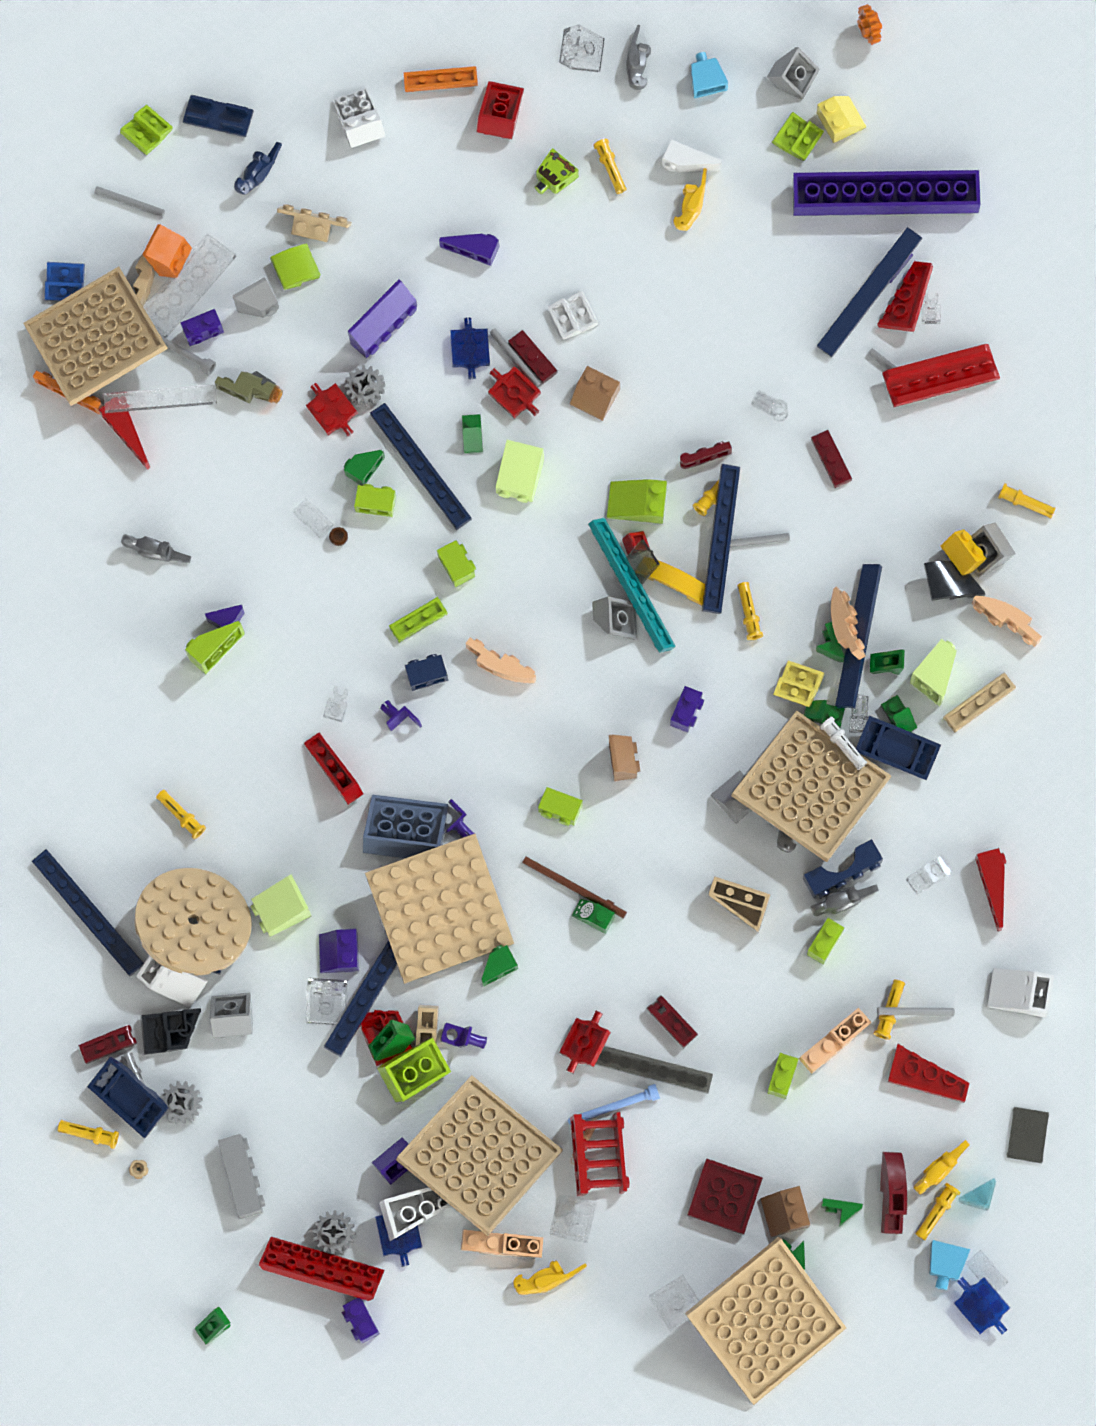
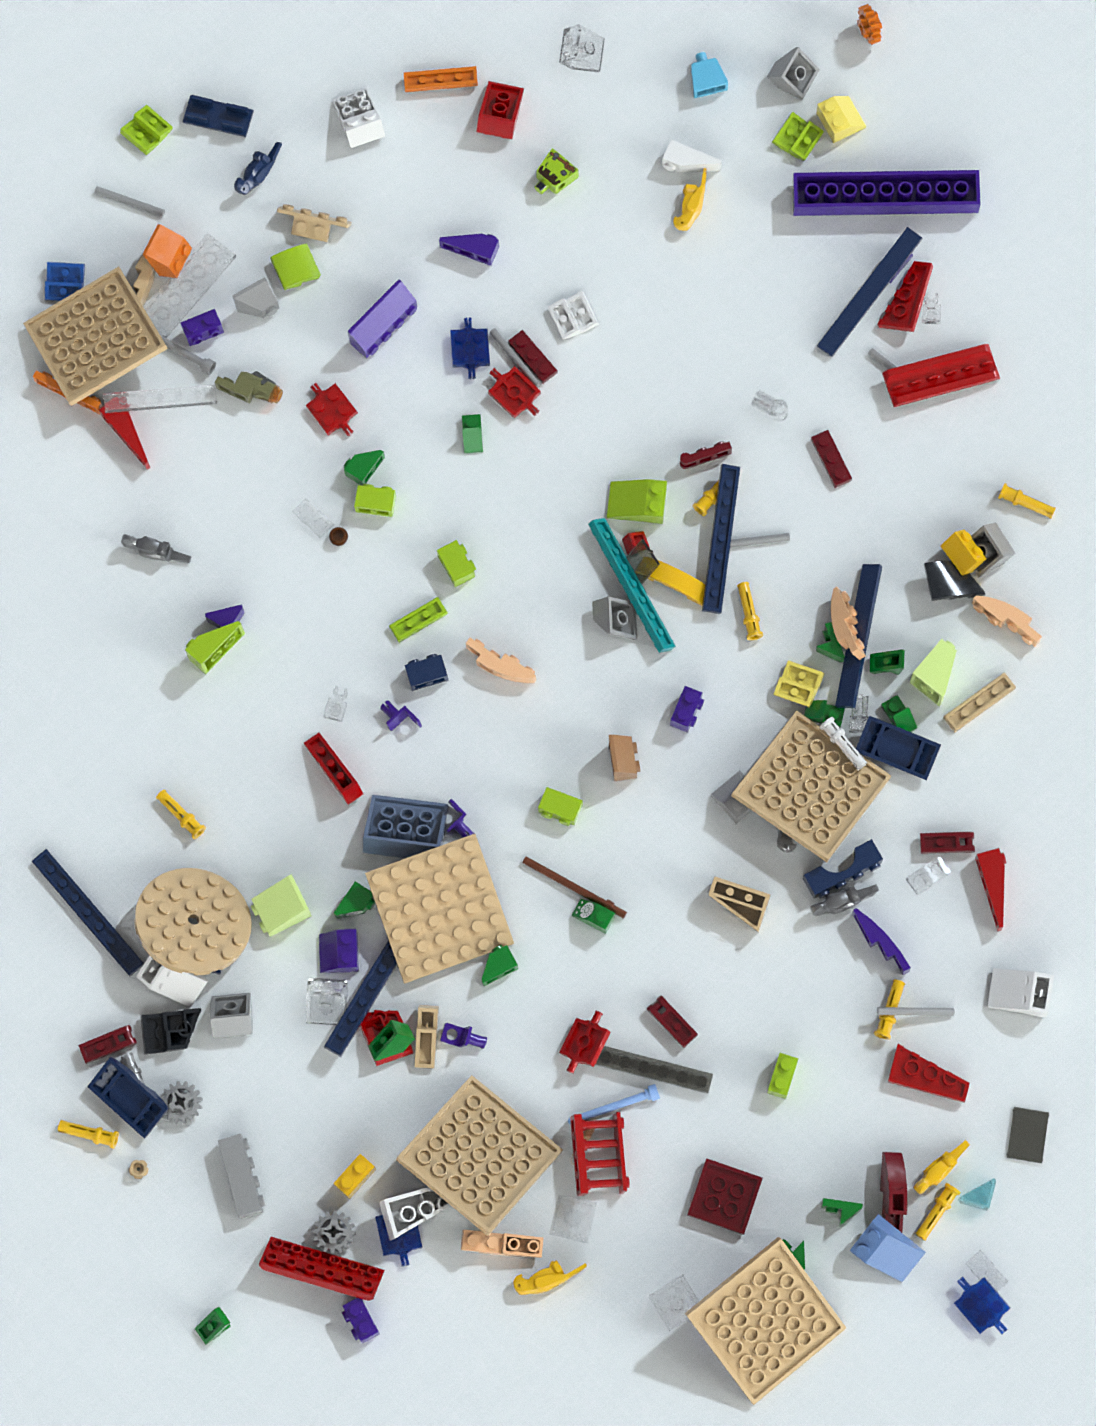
light grey gear [345,365,385,406] -> none
dark blue tile [370,403,472,530] -> none
dark purple brick [371,1137,409,1185] -> none
lime slope [377,1038,451,1102] -> none
yellowish green slope [496,440,544,503] -> none
medium nougat slope [570,366,620,421] -> none
yellow pin [593,139,627,194] -> none
flat silver animal [626,25,651,90] -> none
medium nougat slope [760,1186,810,1237] -> none
light nougat slope [799,1008,872,1074] -> none
lime brick [807,918,845,965] -> none
medium azure torso [929,1240,970,1290] -> none
none -> yellow brick [333,1154,376,1199]
none -> green slope [334,881,375,919]
none -> medium blue slope [850,1214,926,1282]
none -> dark purple slope [852,908,911,975]
none -> dark red plate [920,832,975,854]

